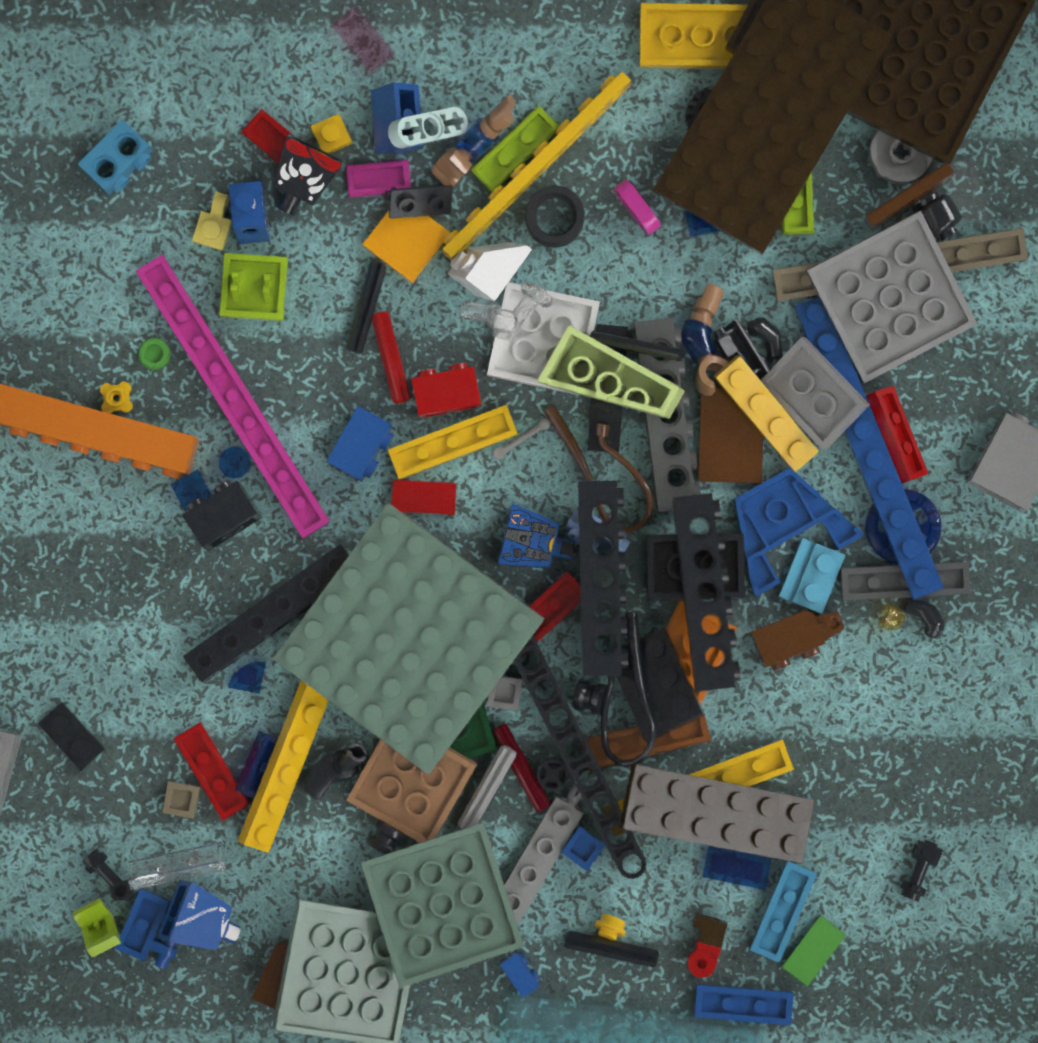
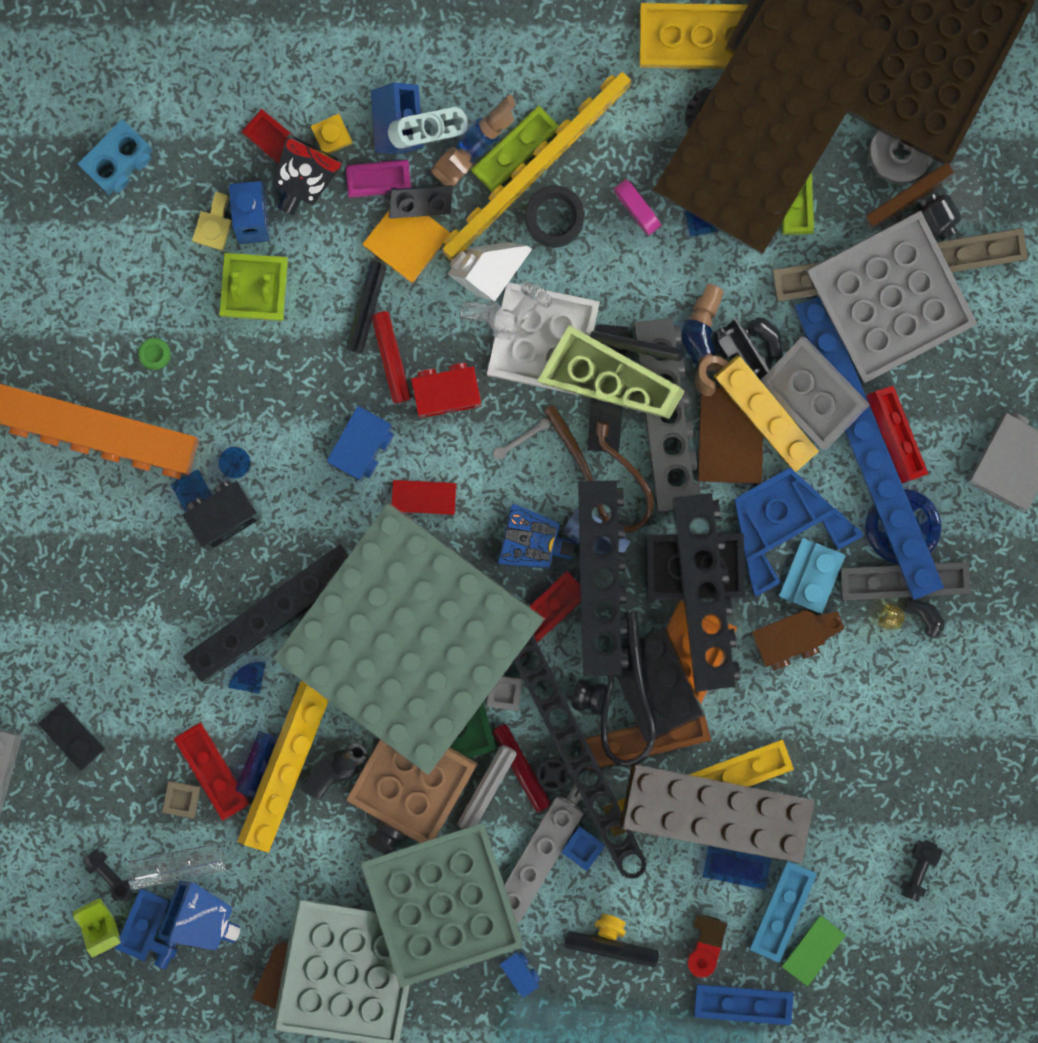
yellow plate [100,381,133,414] -> none
dark pink plate [136,254,330,539] -> none
tile [332,7,396,76] -> none
yellow plate [388,405,518,480] -> none

